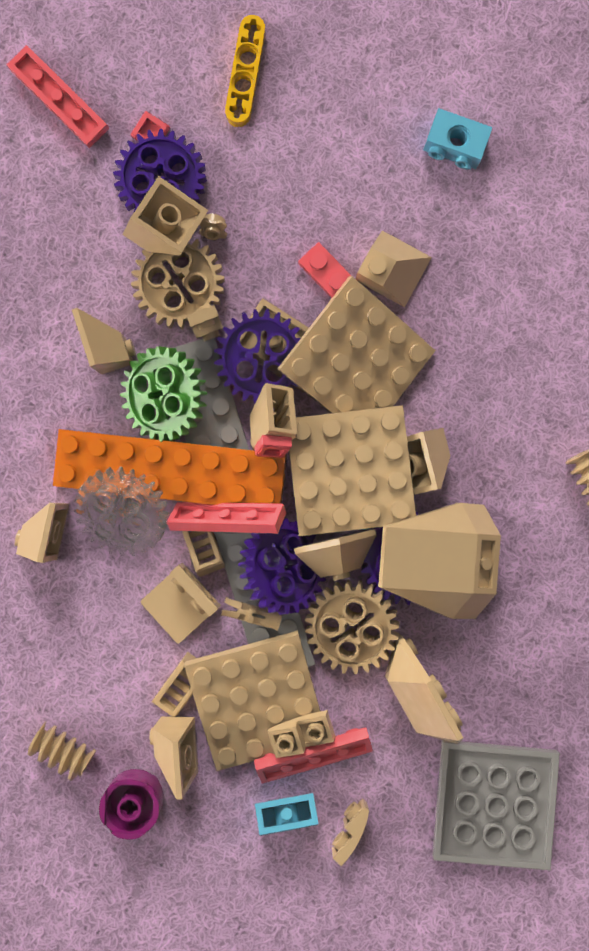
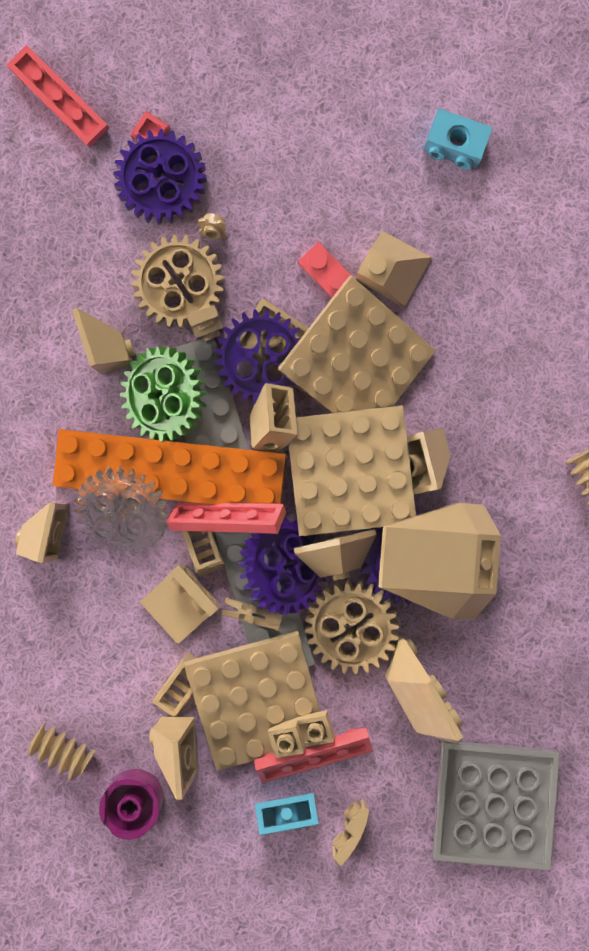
tan slope [122,176,208,256] -> none
yellow beam [225,15,265,127] -> none
coral tile [255,435,292,458] -> none

